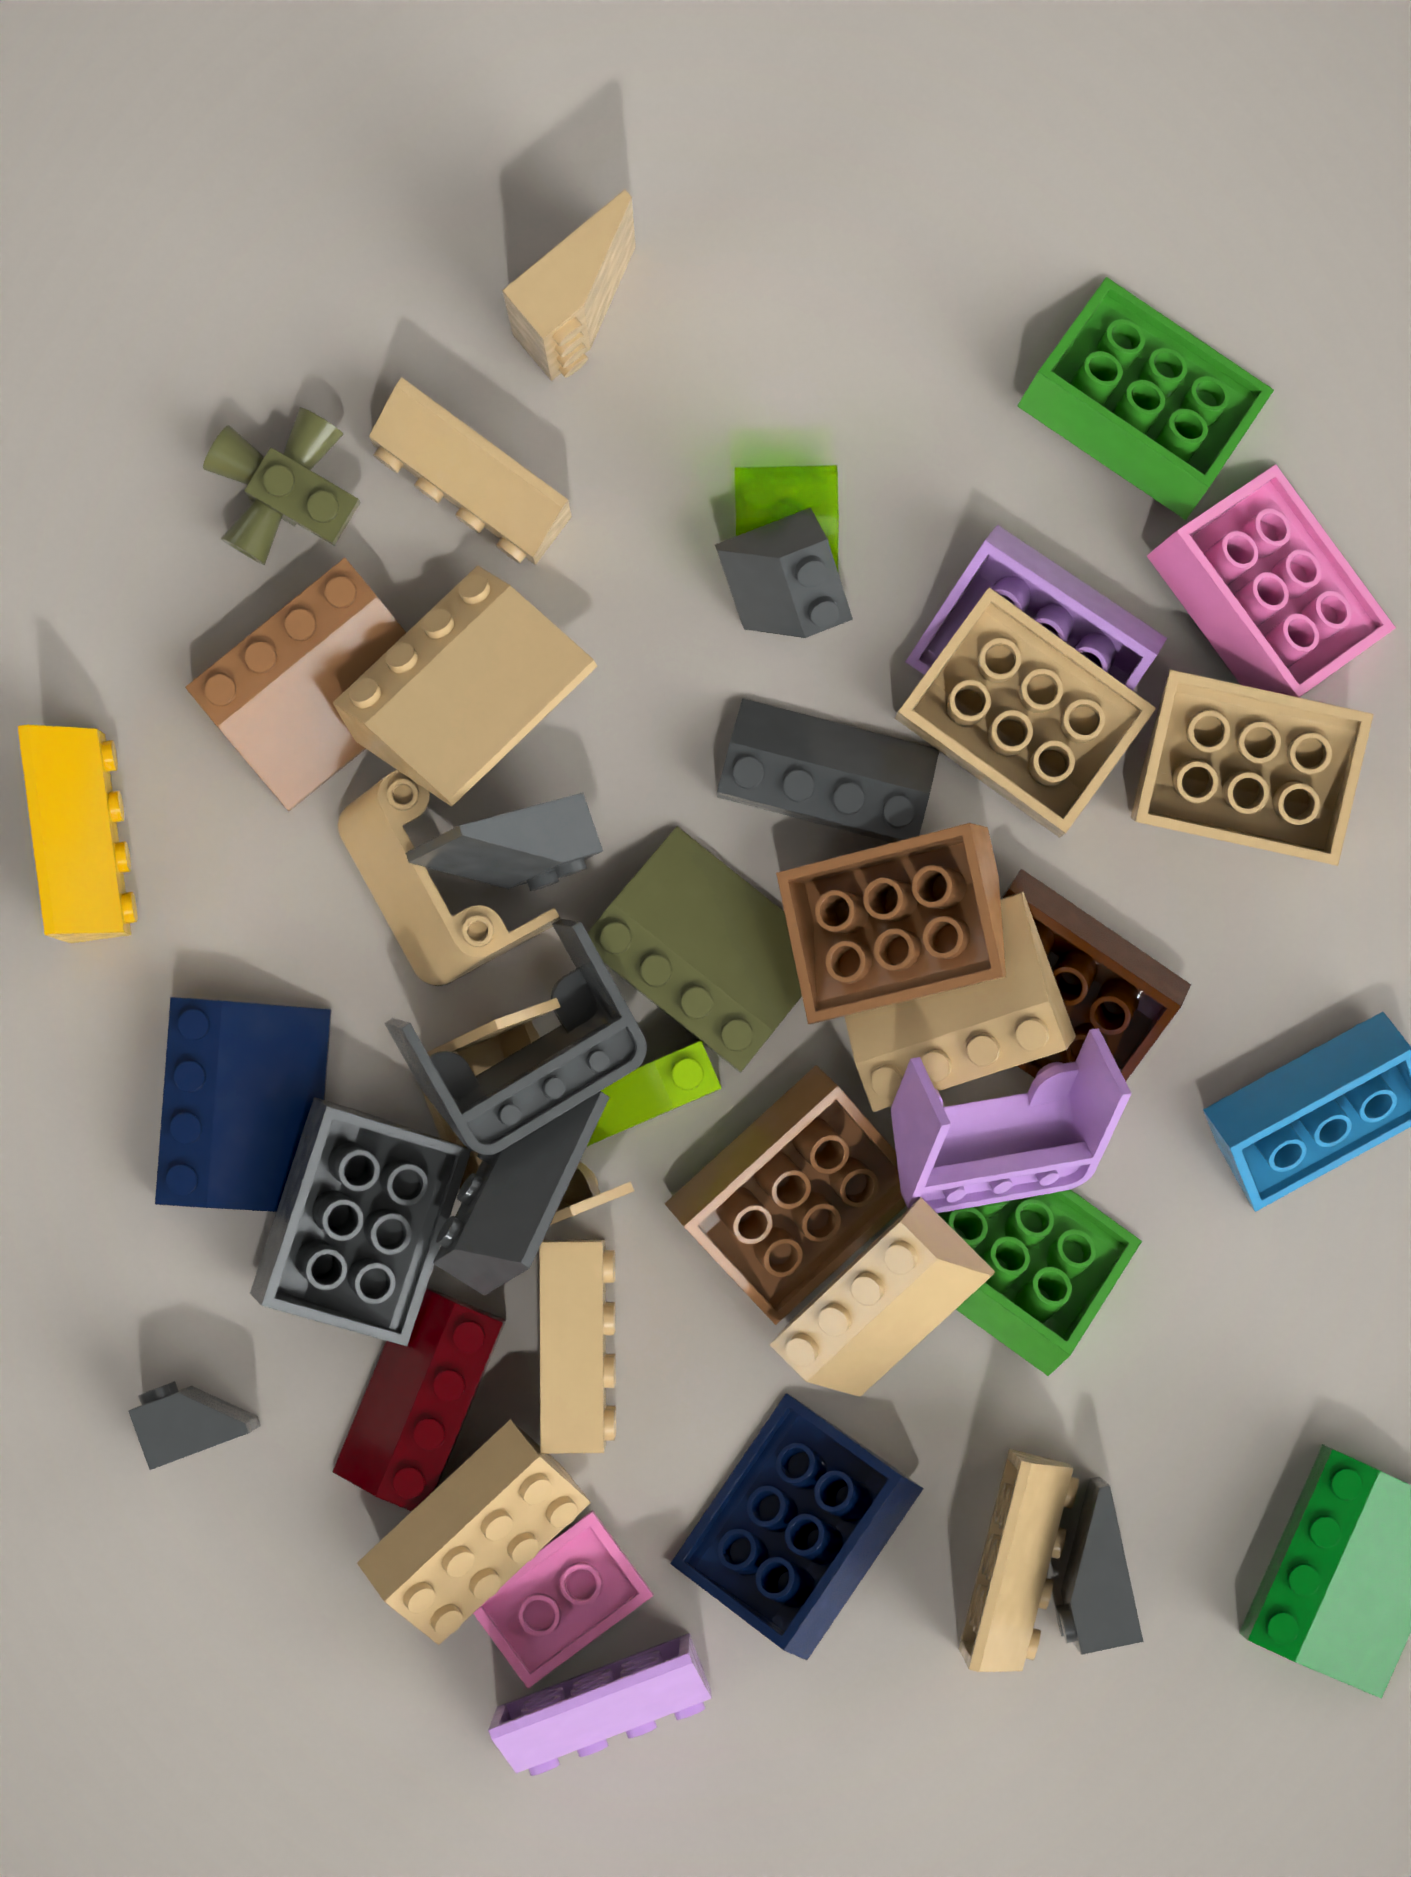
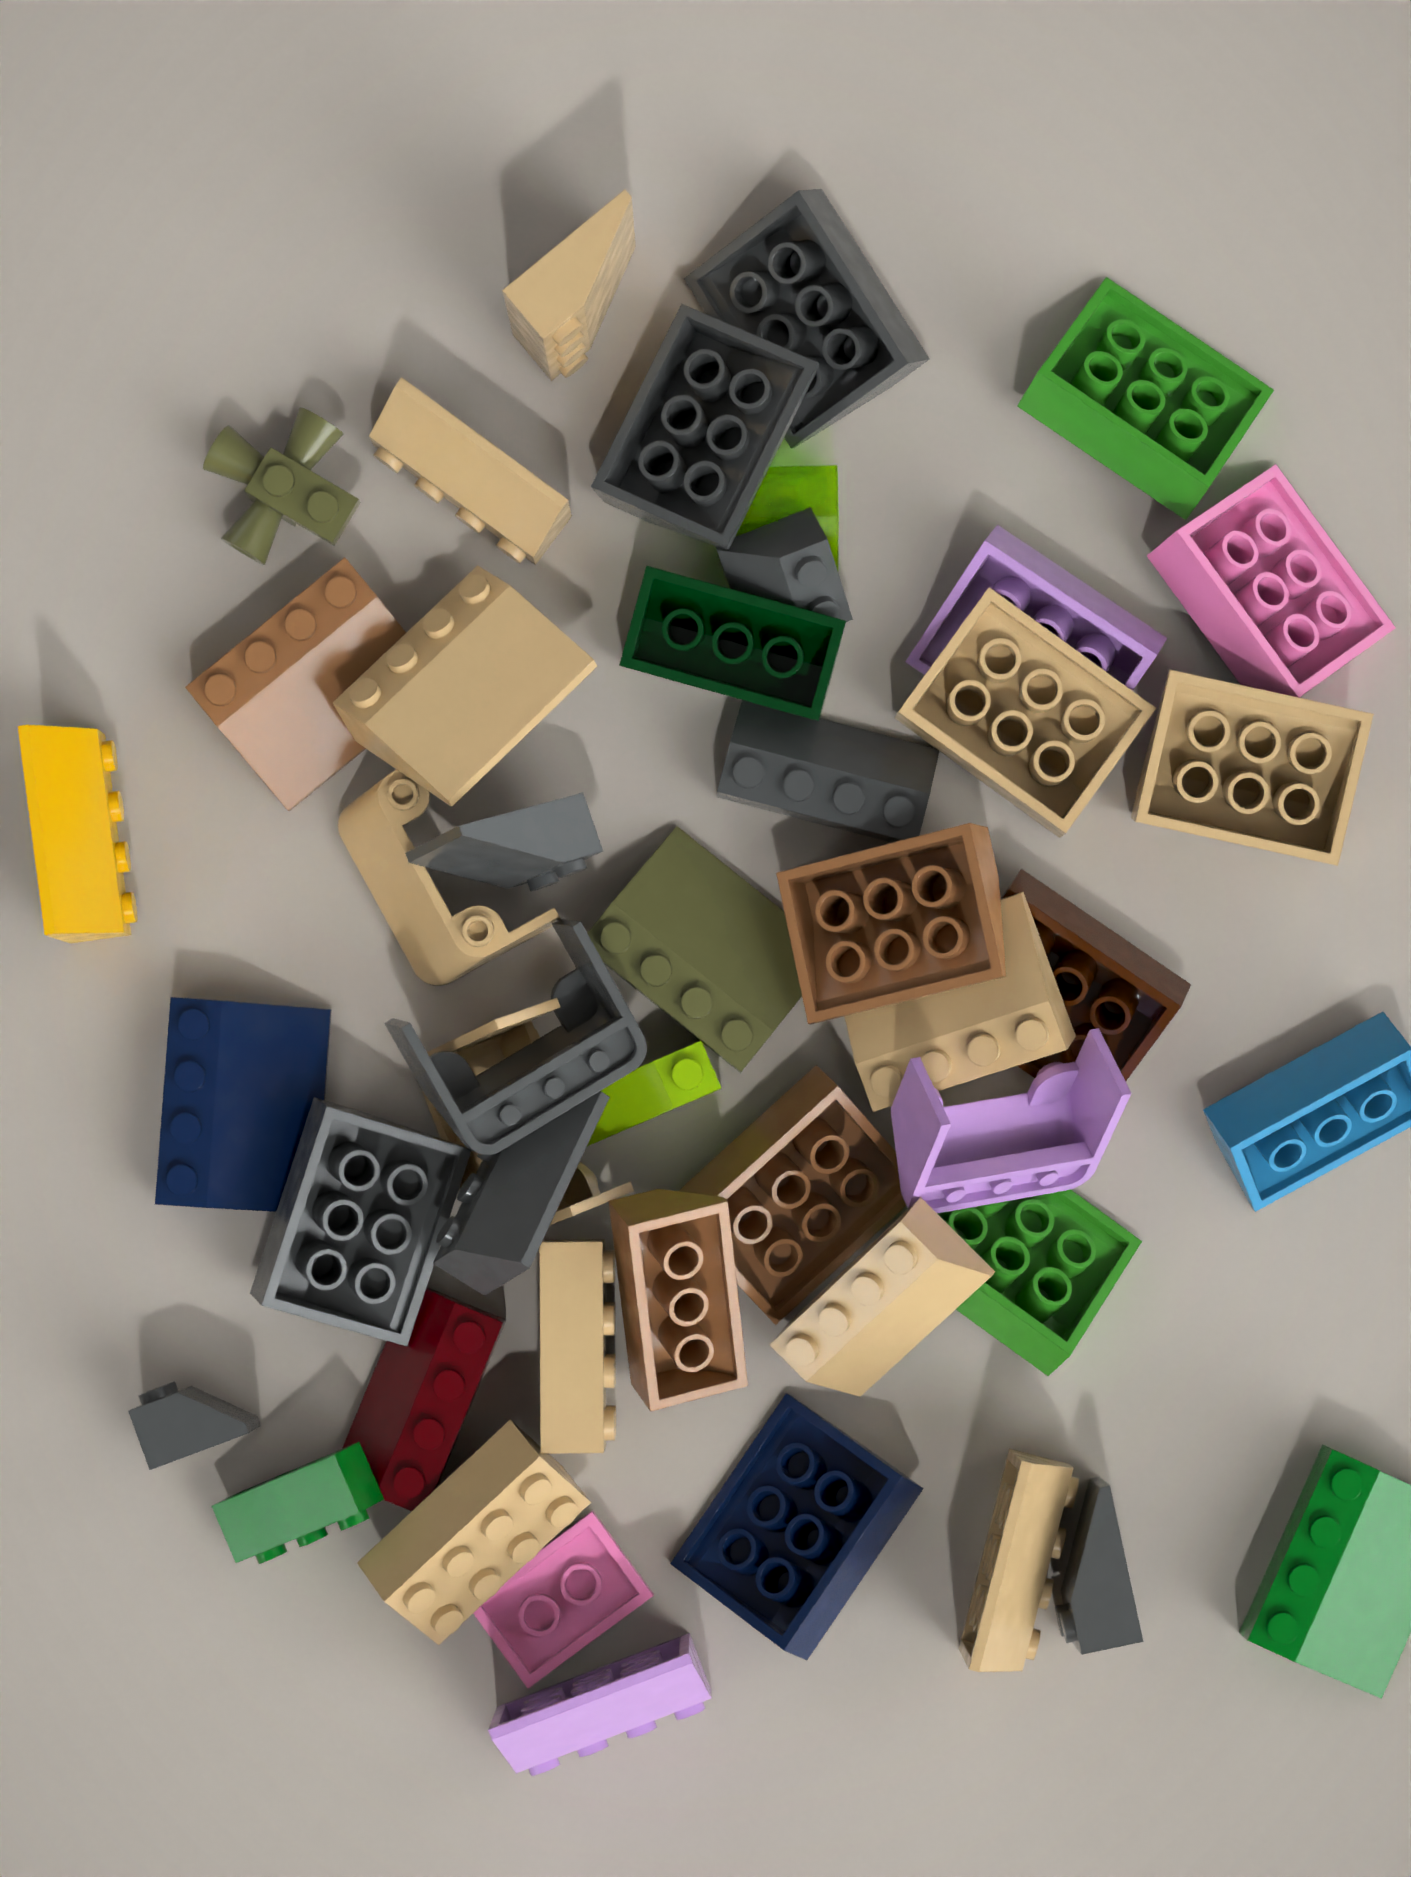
none -> green brick [212,1442,384,1564]
none -> dark grey slope [591,304,820,550]
none -> medium nougat slope [608,1189,748,1412]
none -> dark green slope [619,566,846,721]
none -> dark grey slope [684,189,930,449]

